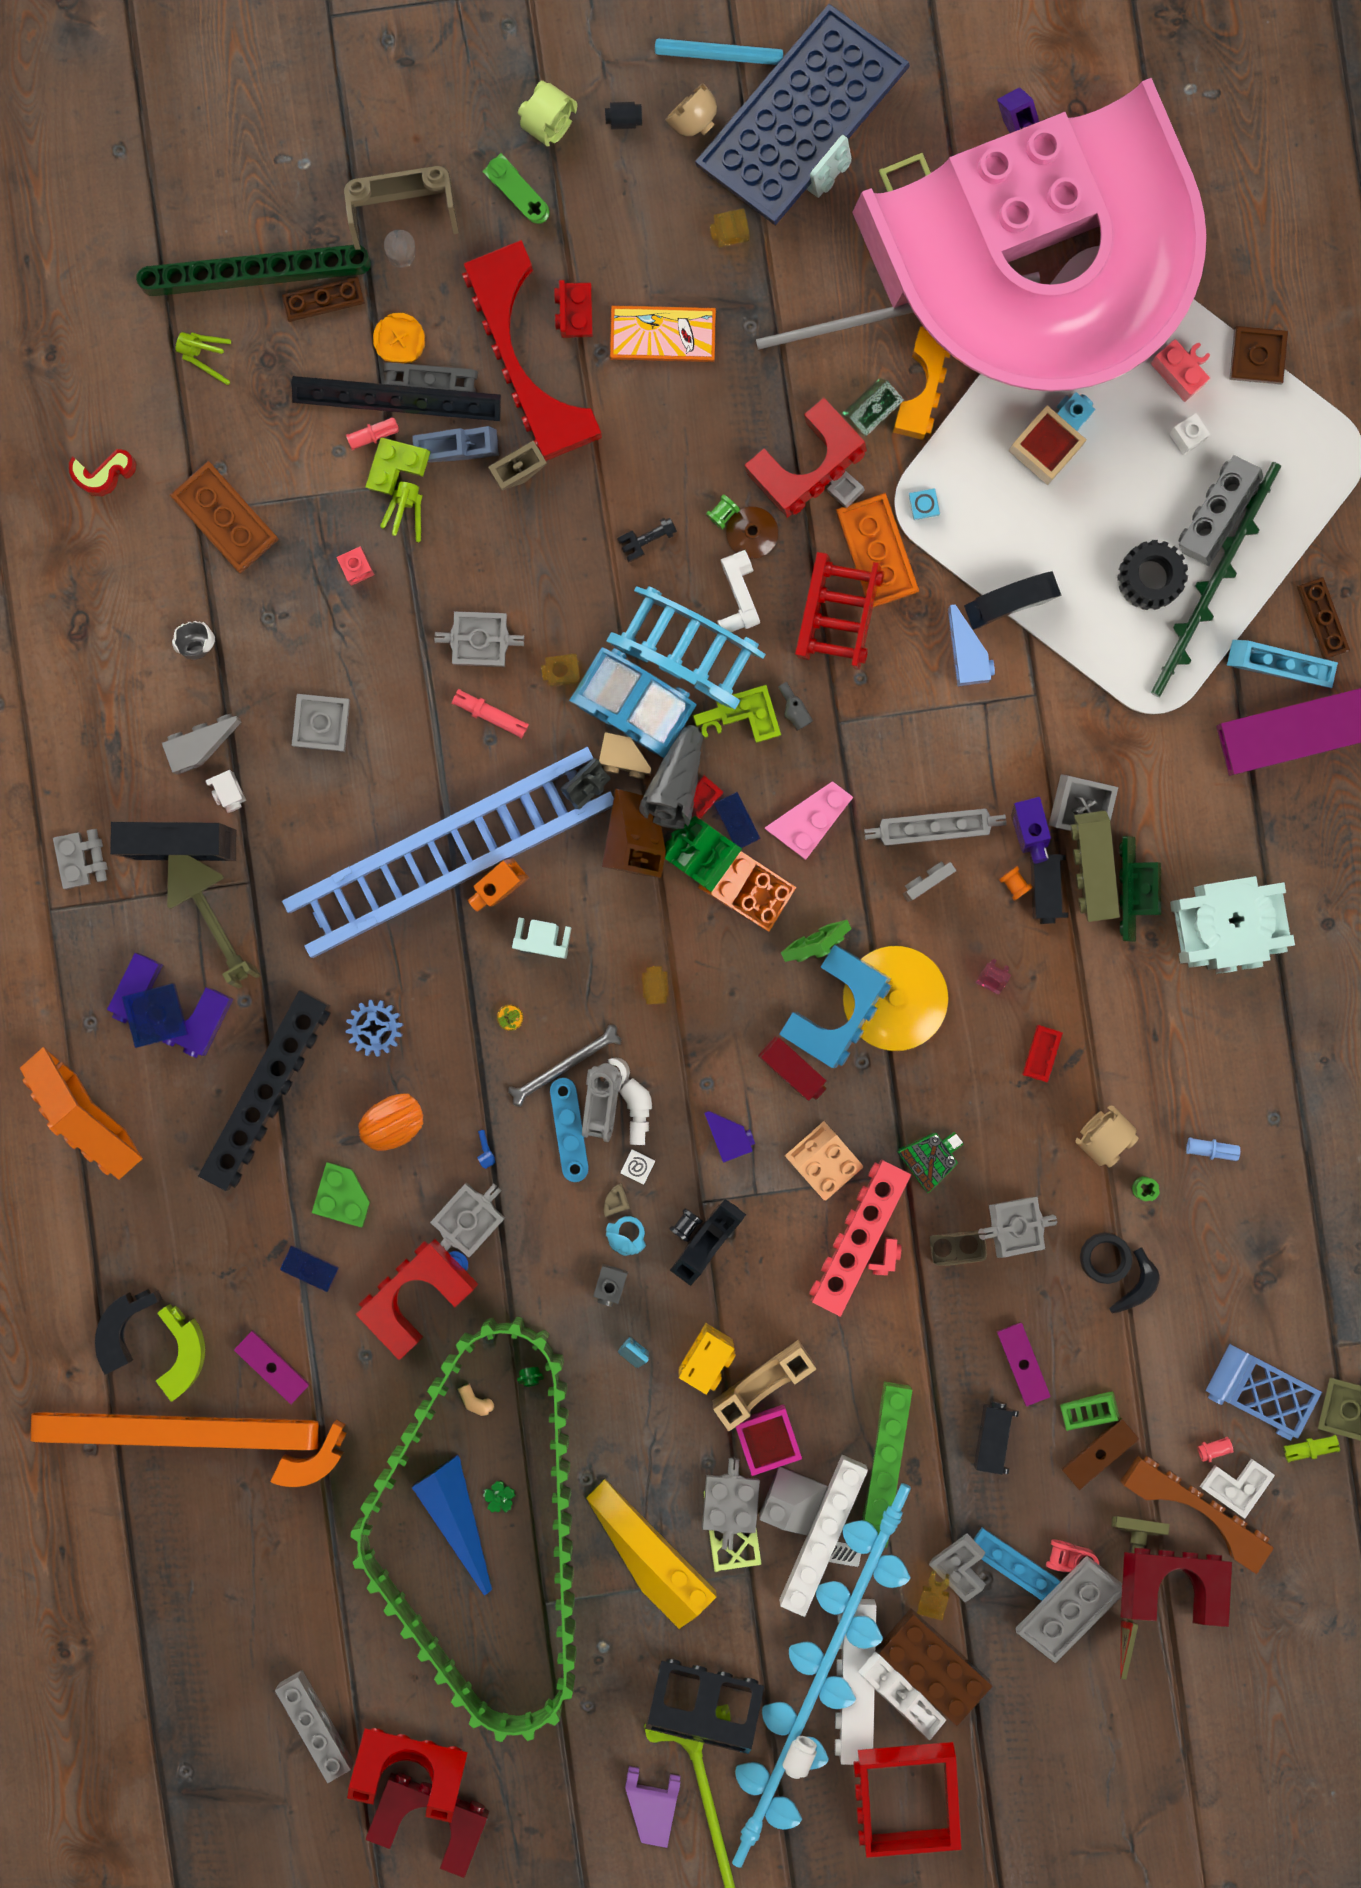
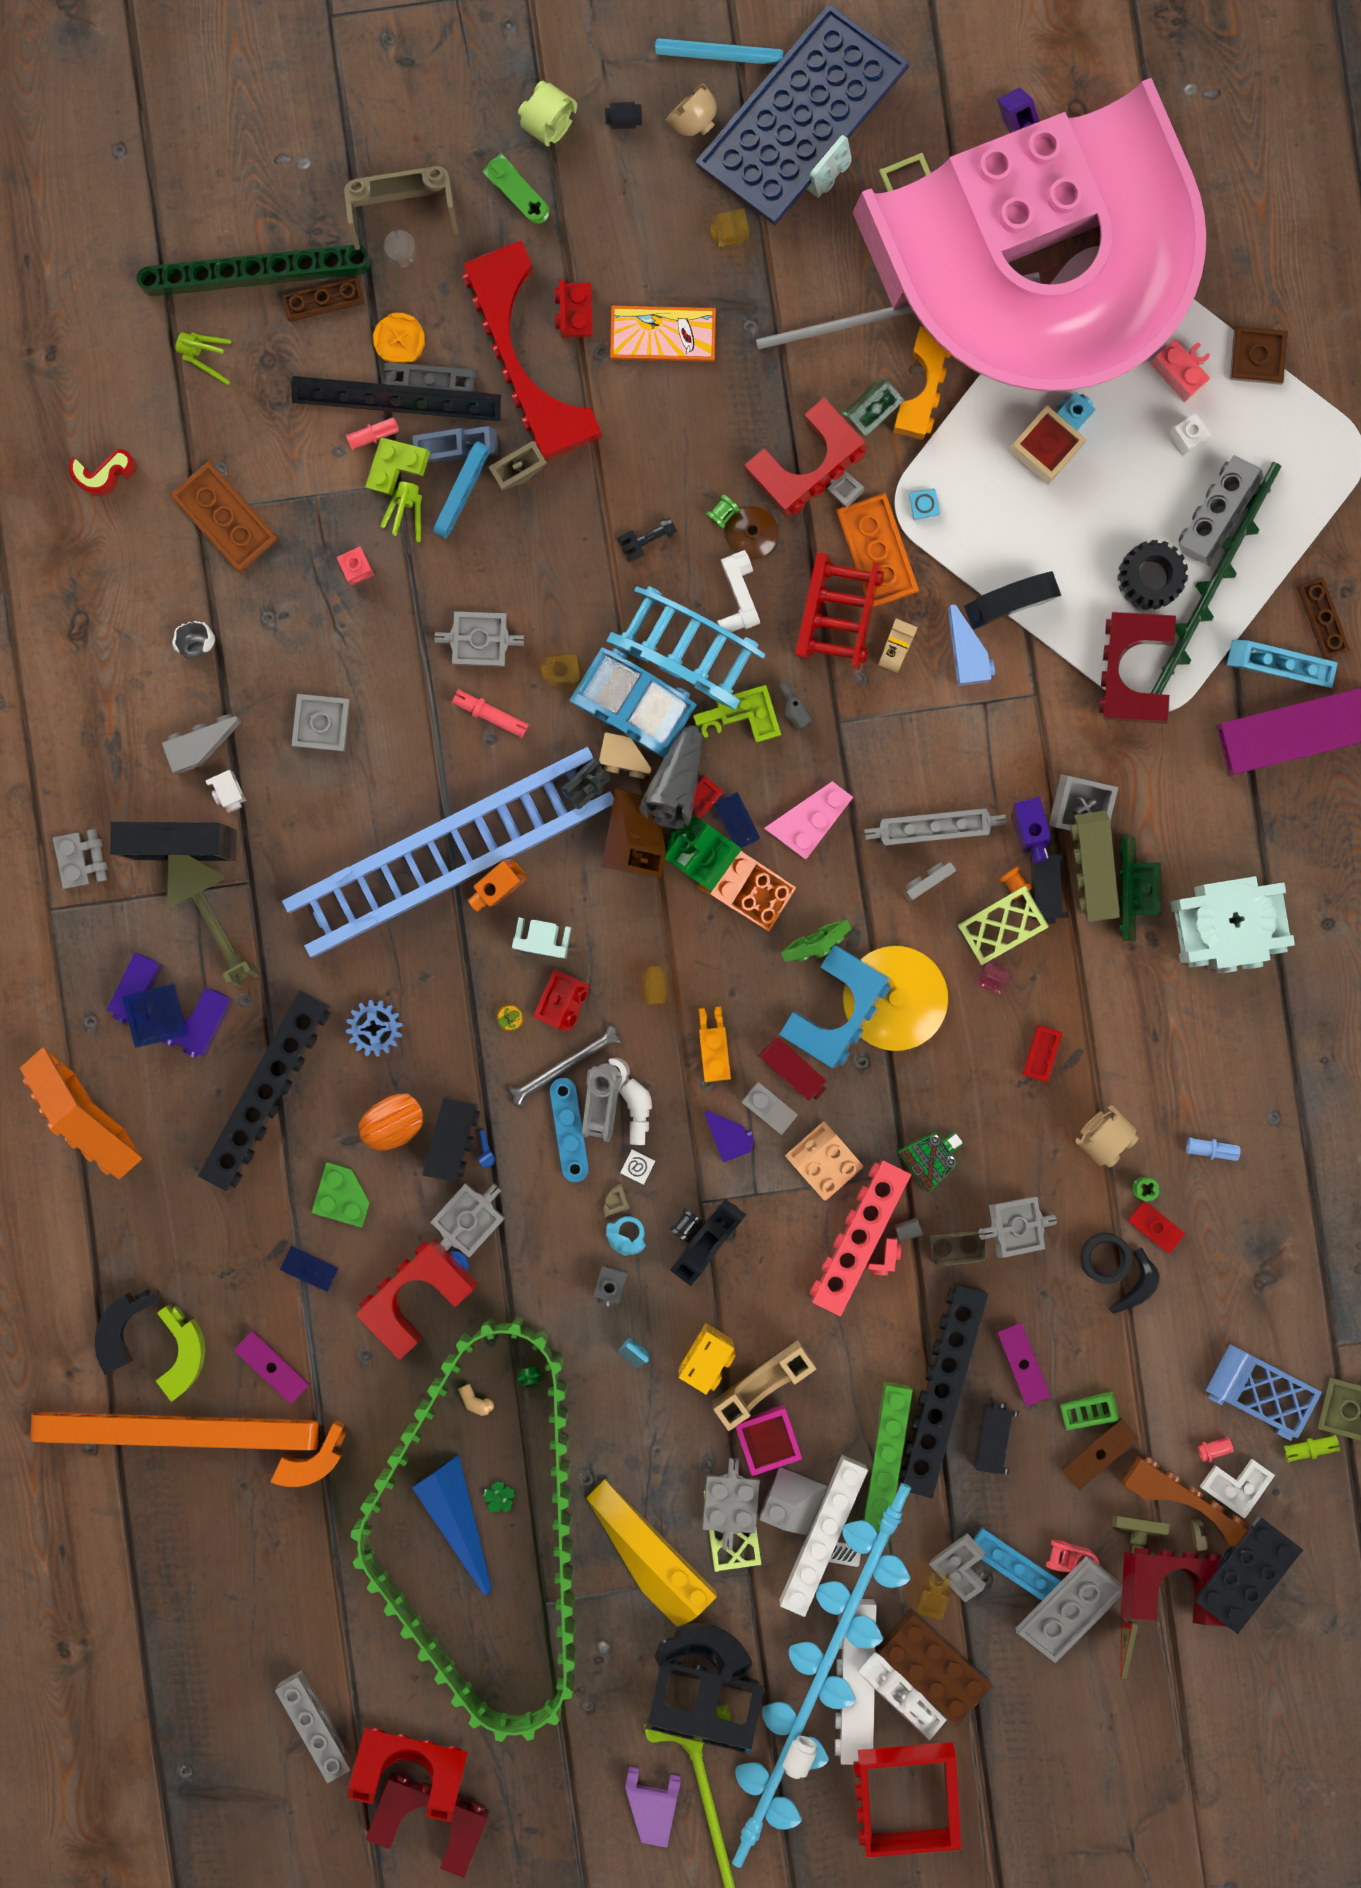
none -> black slope [422,1096,481,1182]
none -> dark azure beam [433,441,490,539]
none -> red bracket [533,969,590,1032]
none -> black arch [655,1623,753,1684]
none -> light orange hinge [699,1006,731,1082]
none -> light grey slope [741,1082,798,1135]
none -> tan leg [878,619,918,673]
none -> dark grey hinge [894,1218,922,1242]
none -> black brick [898,1283,988,1499]
none -> yellowish green window [958,886,1049,965]
none -> dark red arch [1099,612,1176,724]
none -> red plate [1127,1201,1185,1254]
none -> dark tan tile [1190,1519,1208,1551]
none -> black plate [1194,1515,1303,1634]

